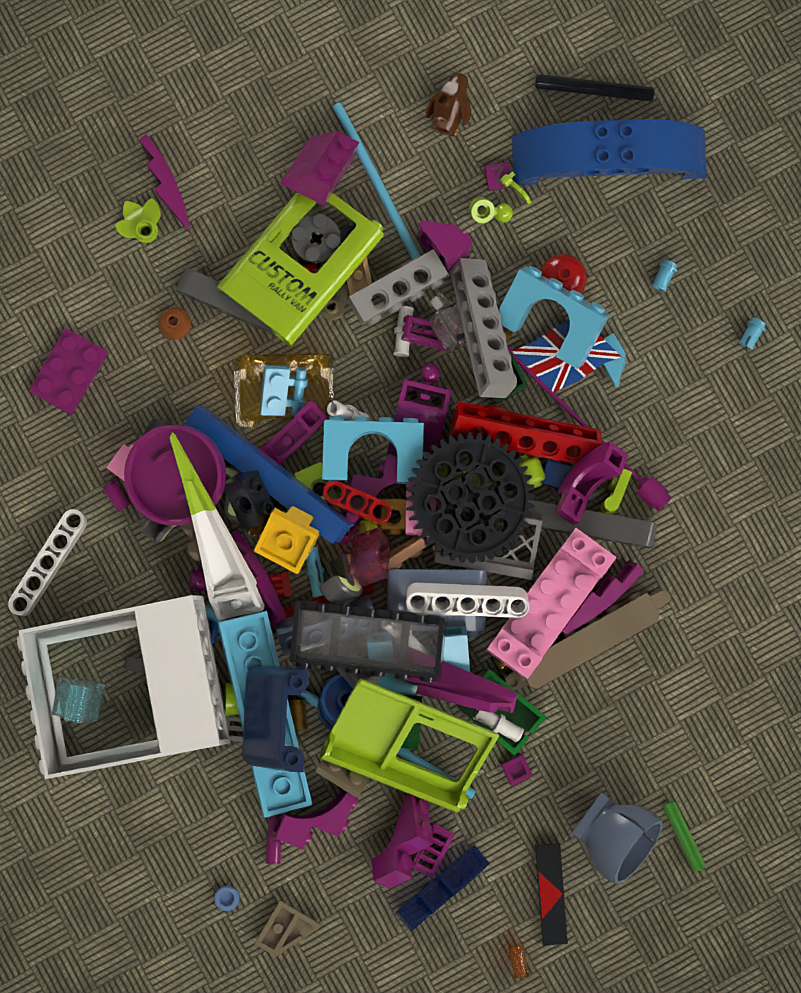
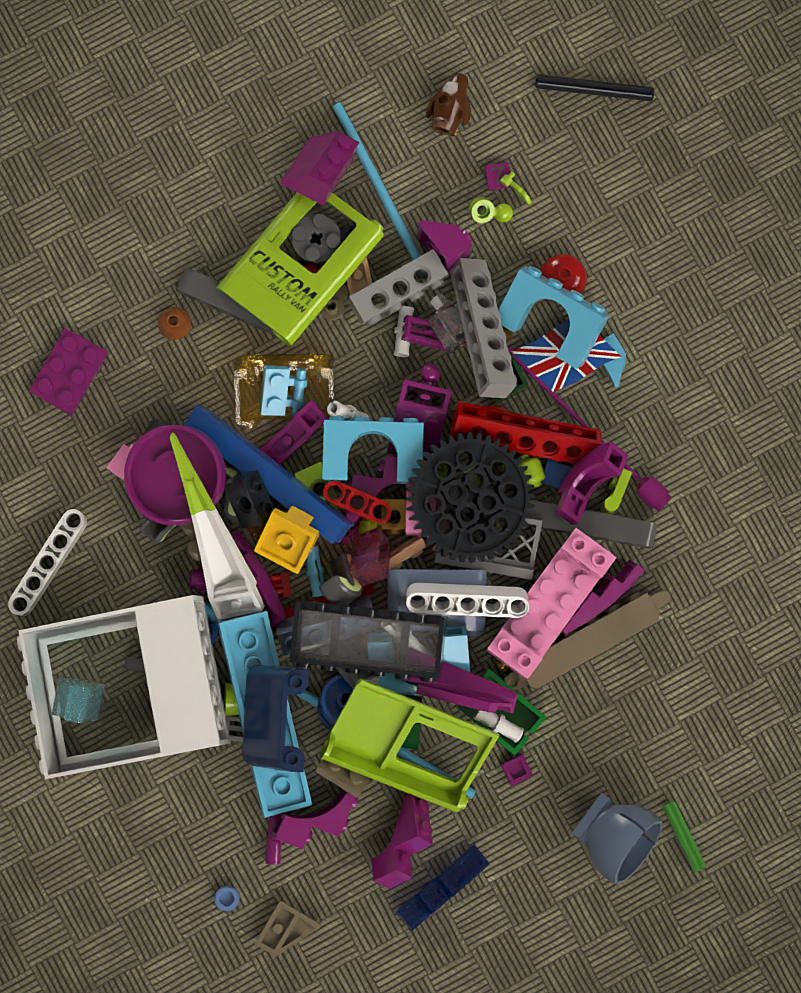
magenta pin [102,480,130,513] -> none
lime plate [115,198,161,243] -> none
magenta slope [139,134,191,231] -> none
pearl gold pin [289,699,308,730] -> none
magenta slope [411,823,455,878] -> none
clear orange pin [507,945,530,978] -> none
blue slope [512,119,707,185] -> none
black tile [535,843,568,946] -> none
medium azure pin [651,259,677,292] -> none
medium azure pin [739,317,766,350] -> none

